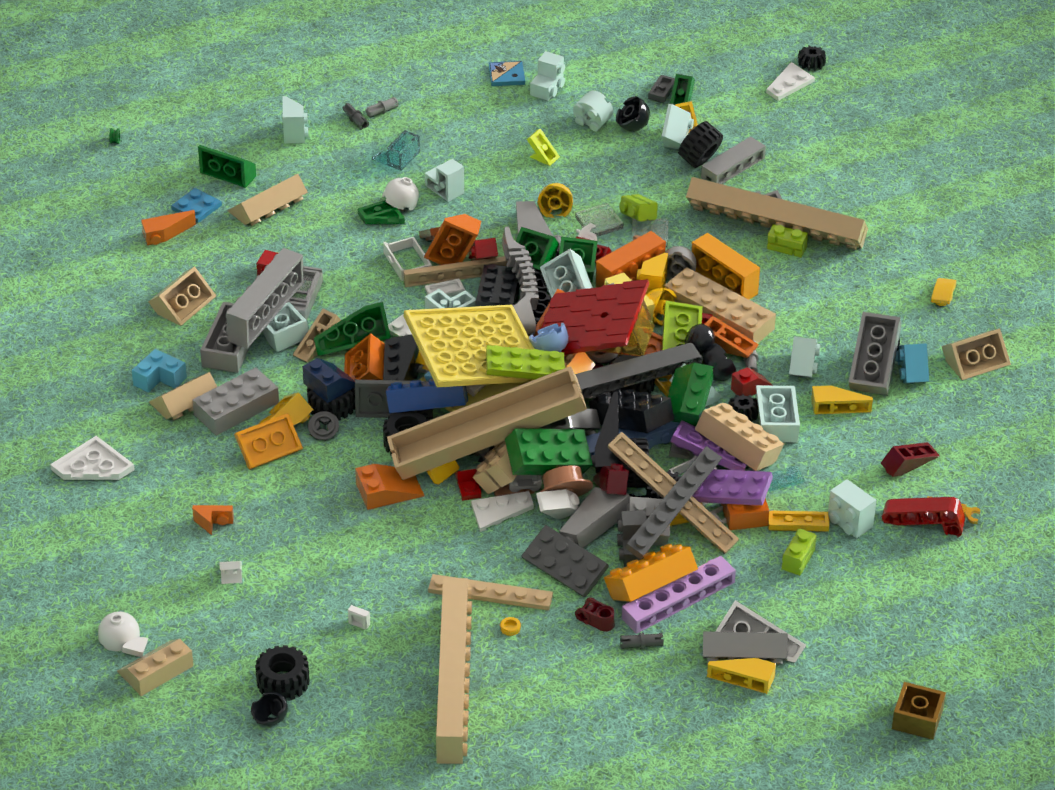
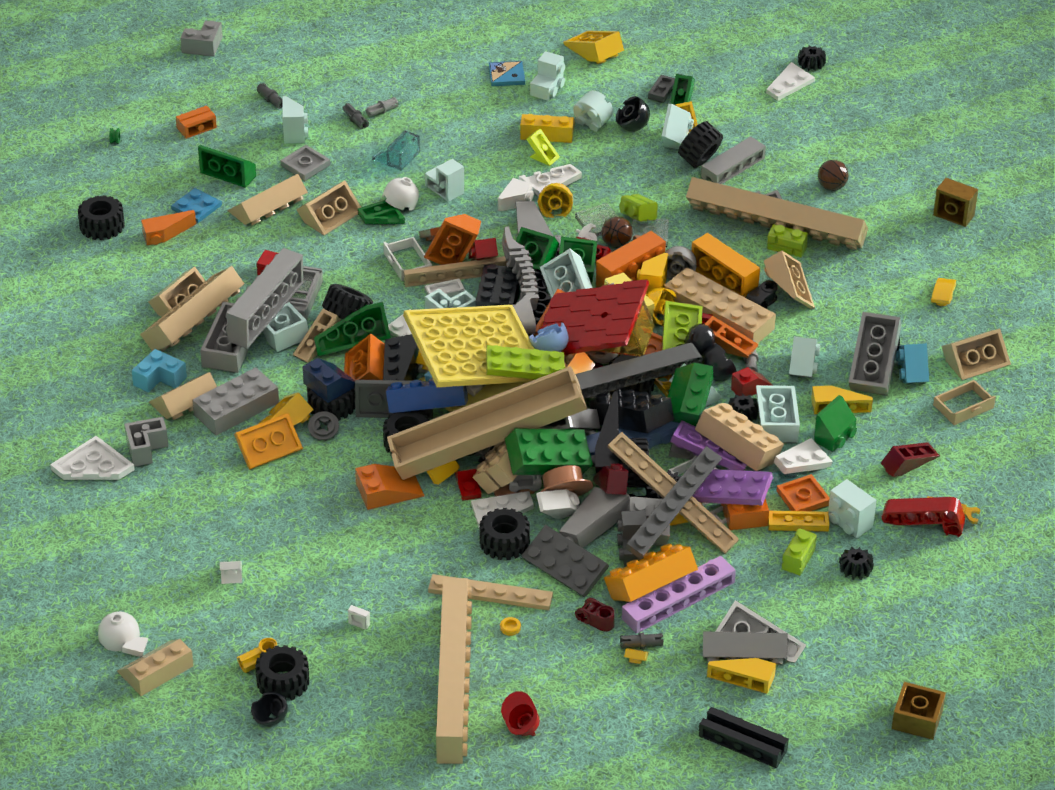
orange slope [192,505,234,535] -> none
none -> black tyre [78,195,125,240]
none -> light grey brick [124,417,168,467]
none -> tan brick [140,266,245,352]
none -> orange brick [176,106,217,139]
none -> light grey brick [180,21,222,56]
none -> yellow piece [237,638,278,673]
none -> dark grey pin [257,83,283,109]
none -> light grey plate [280,145,330,181]
none -> tan slope [296,180,361,235]
none -> black tyre [322,284,373,319]
none -> black tyre [479,508,530,560]
none -> white slope [498,178,534,211]
none -> red piece [501,691,540,736]
none -> white wing [519,164,582,197]
none -> yellow slope [520,114,575,143]
none -> yellow slope [563,30,624,64]
none -> reddish brown piece [601,216,633,248]
none -> yellow plate [624,648,648,664]
none -> black brick [699,707,789,768]
none -> black piece [746,280,778,309]
none -> tan slope [764,251,815,309]
none -> white wing [774,438,833,474]
none -> orange plate [776,474,830,511]
none -> green slope [814,395,857,452]
none -> reddish brown piece [817,160,849,191]
none -> black gear [839,546,874,580]
none -> pearl gold brick [933,178,978,227]
none -> tan container [933,380,996,425]

